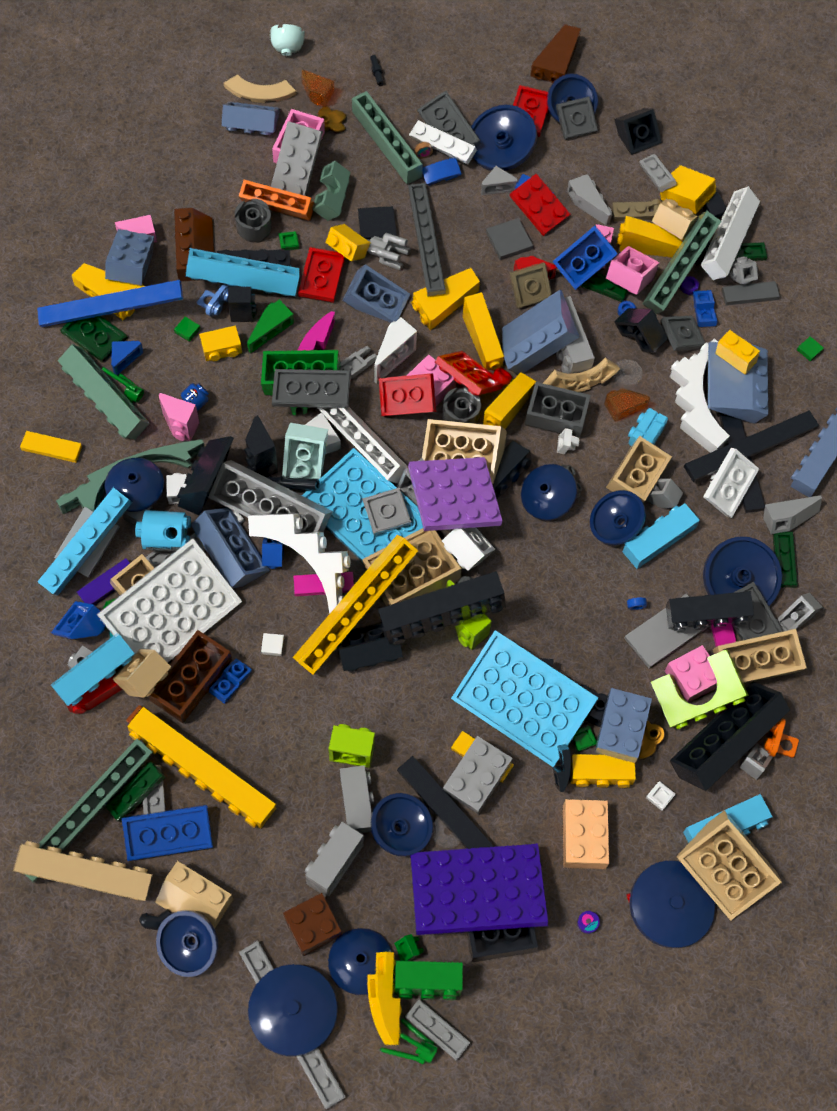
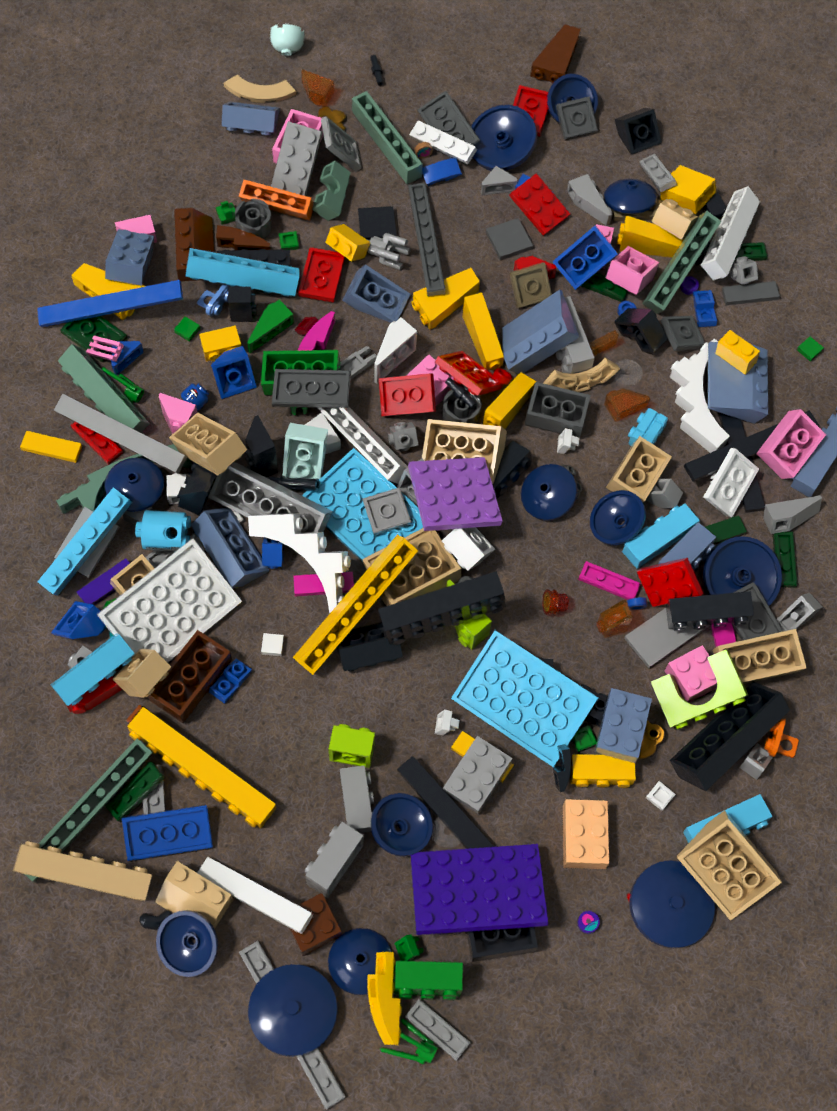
none -> light grey tile [54,394,187,474]
none -> red tile [70,422,123,465]
none -> bright pink tile [86,336,124,362]
none -> tan brick [169,412,247,475]
none -> white tile [197,857,313,934]
none -> blue slope [211,346,257,399]
none -> green tile [215,201,235,225]
none -> reddish brown slope [216,225,271,250]
none -> dark red tile [295,317,319,335]
none -> light grey tile [321,116,361,171]
none -> light grey brick [388,422,418,451]
none -> white tile [435,710,460,736]
none -> black bar [445,378,477,408]
none -> clear red piece [542,589,569,615]
none -> dark pink tile [578,561,641,600]
none -> clear orange tile [589,330,619,356]
none -> clear orange slope [597,599,633,638]
none -> dark blue dish [604,179,658,214]
none -> red plate [637,557,703,607]
none -> sand blue brick [658,522,716,572]
none -> dark green tile [686,515,747,545]
none -> bright pink brick [756,409,826,479]

